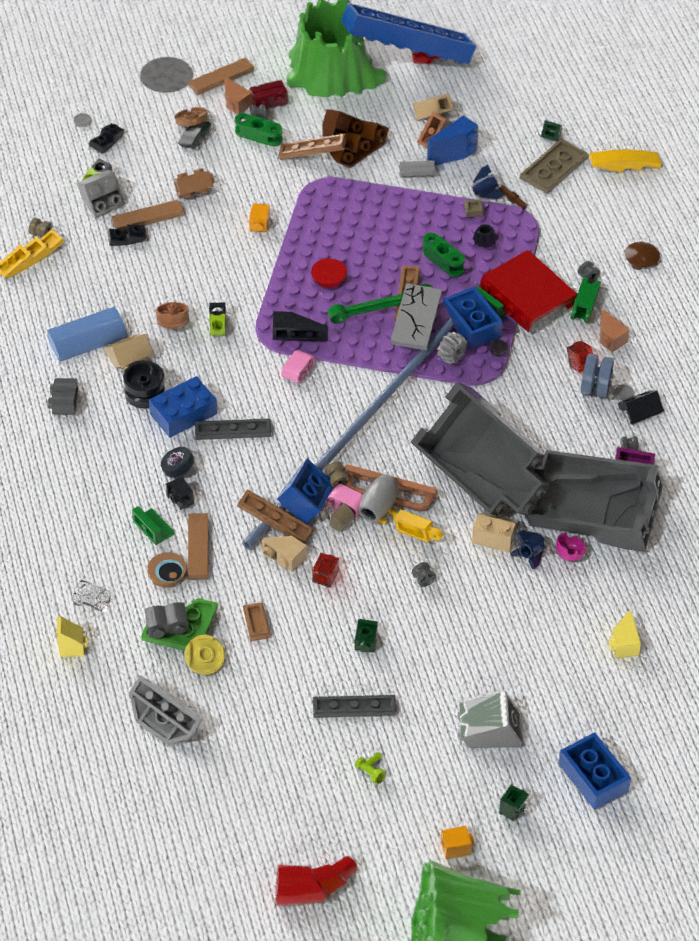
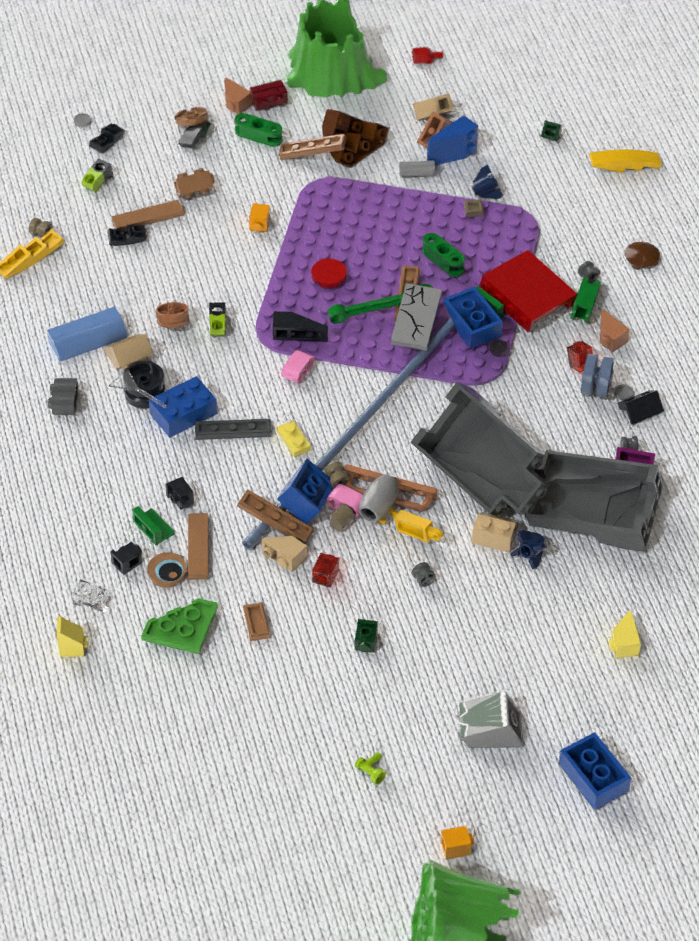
light grey slope [76,170,126,217] -> none
light grey wedge [129,676,203,745] -> none
flat silver sticker [140,57,193,93] -> none
dark grey brick [144,602,189,638] -> none
black wheel [160,447,194,477] -> none
light yellow tile [184,634,225,676] -> none
medium nougat tile [189,58,254,95] -> none
dark grey wheel [250,104,268,120] -> none
red piece [275,856,357,906] -> none
dark grey tile [313,695,396,718] -> none
blue brick [341,3,476,64] -> none
light grey gear [437,332,467,364] -> none
black piece [472,224,497,248] -> none
dark green brick [499,784,529,821] -> none
reddish brown bar [500,185,527,209] -> none
dark tan tile [520,138,589,194] -> none
dark pink hair [556,533,586,561] -> none
none -> clear piece [109,369,167,408]
none -> black brick [110,541,142,575]
none -> light yellow plate [277,420,311,457]

